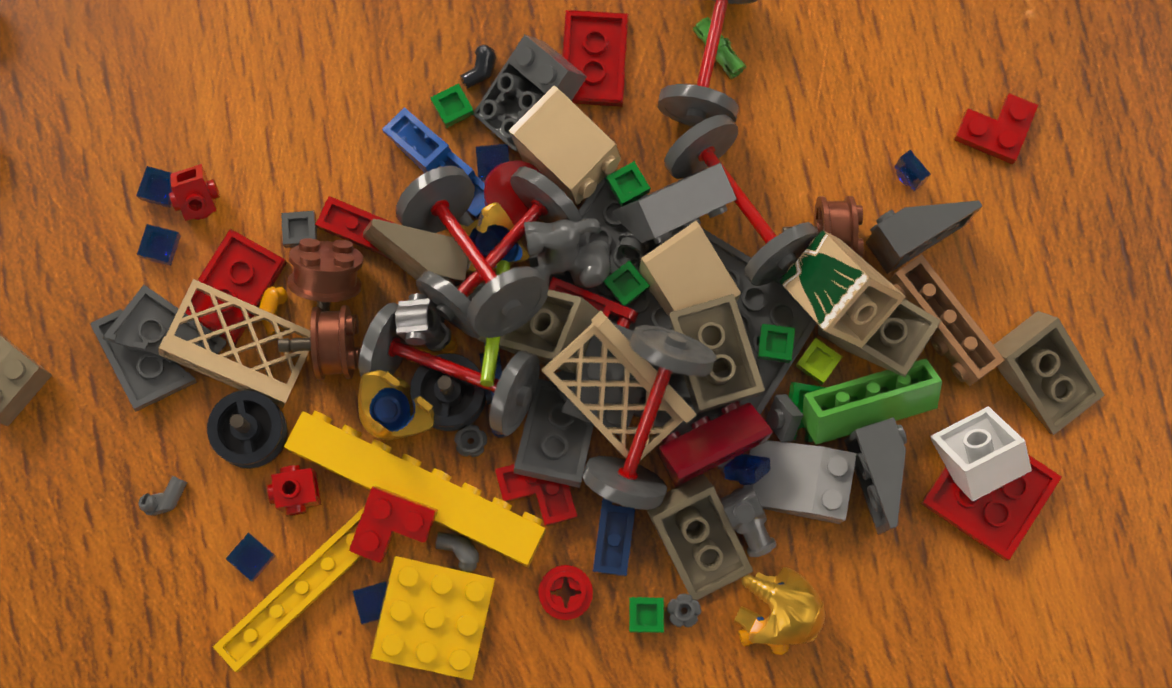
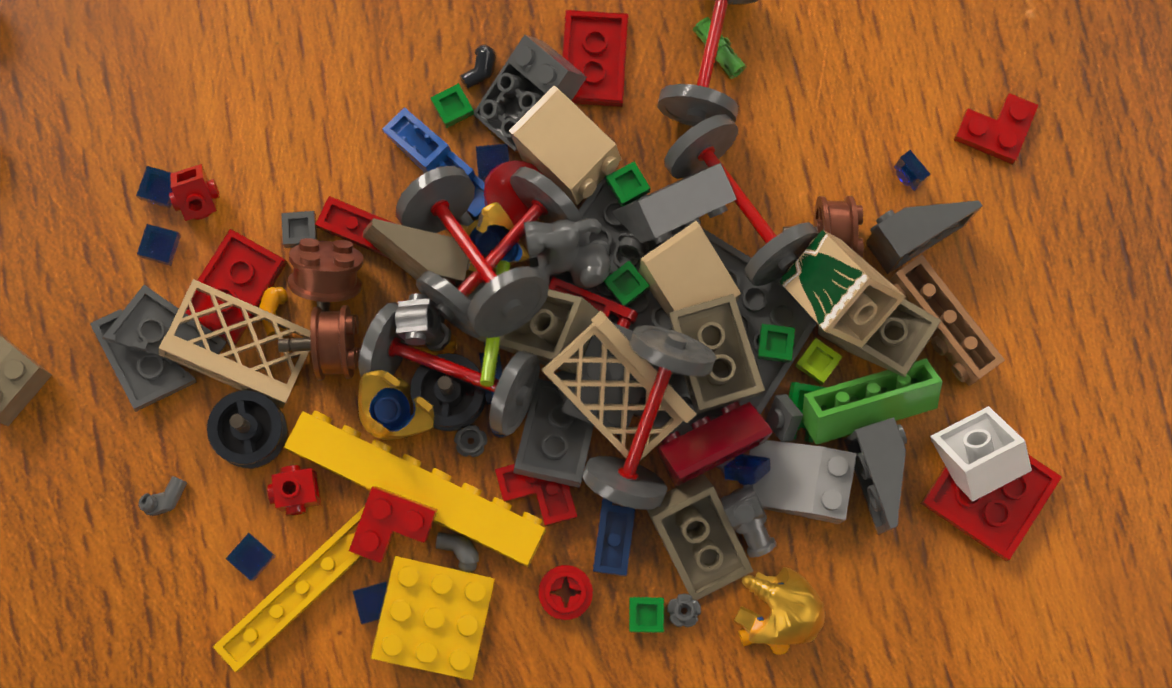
dark tan slope [994,311,1104,435] -> none

